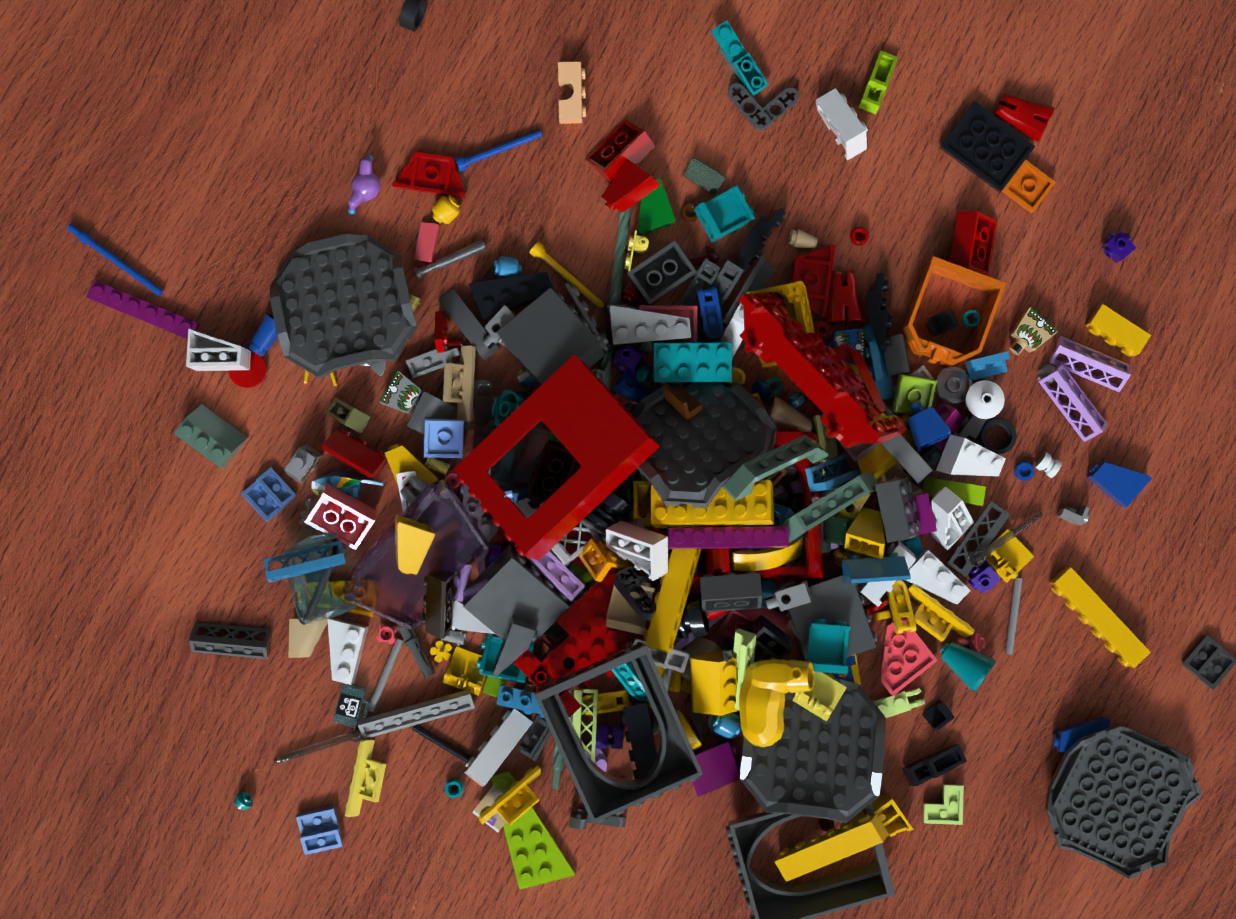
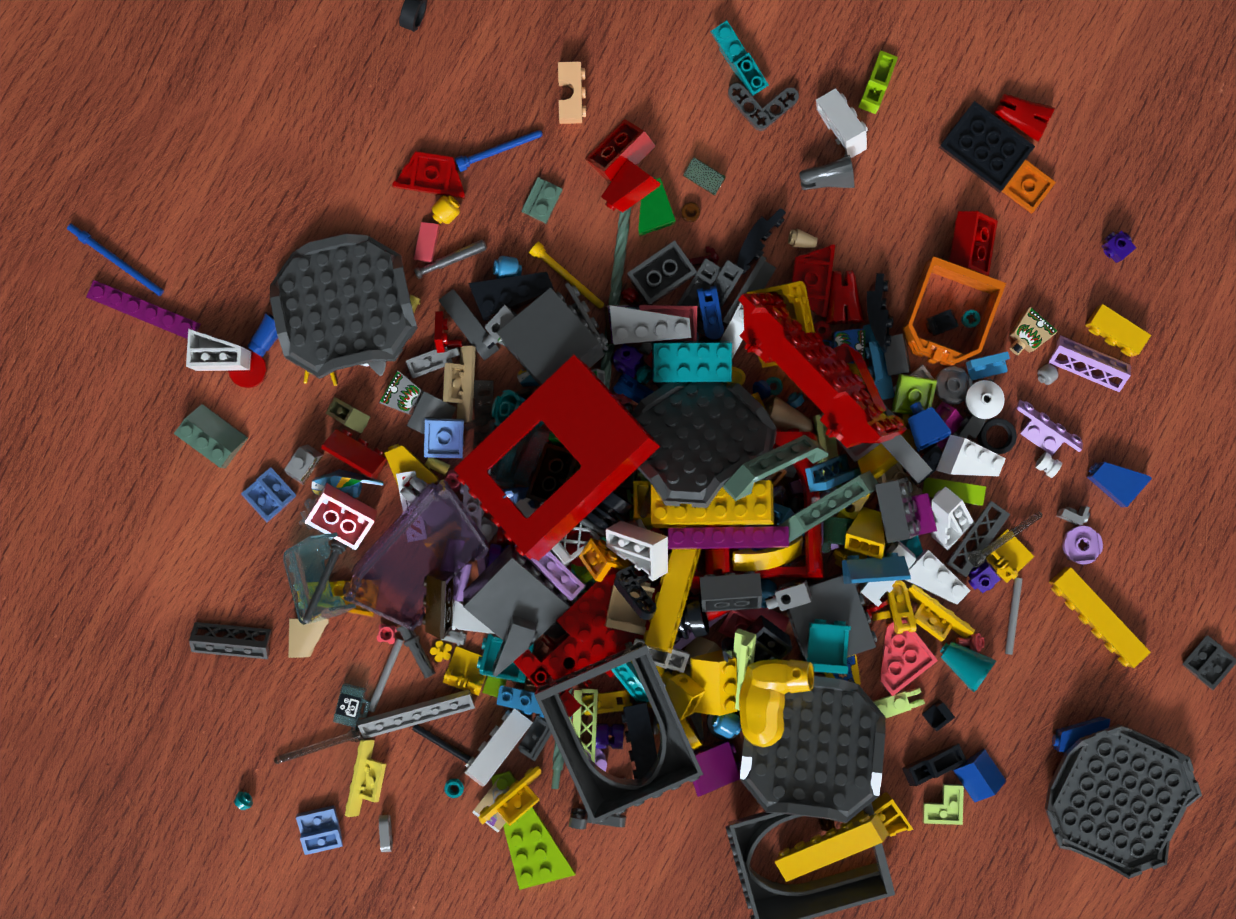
dark azure fence [263,540,346,583] -> none
white wedge [327,617,369,685] -> none
medium lavender piece [348,154,381,215] -> none
yellow slope [395,514,435,575] -> none
light yellow hinge [625,230,649,272] -> none
reddish brown panel [661,382,703,420] -> none
teal panel [694,185,755,243] -> none
light yellow hinge [792,672,847,721] -> none
red plate [850,227,869,246] -> none
blue tile [1014,462,1034,481] -> none
lavender fence [1039,364,1108,442] -> none
none -> light grey beam [379,815,393,852]
none -> sand green plate [521,177,563,224]
none -> yellow torso [661,671,705,721]
none -> dark grey piece [799,155,855,190]
none -> blue slope [953,749,1006,802]
none -> lavender bracket [1016,400,1083,455]
none -> lavender plate [1062,526,1103,564]

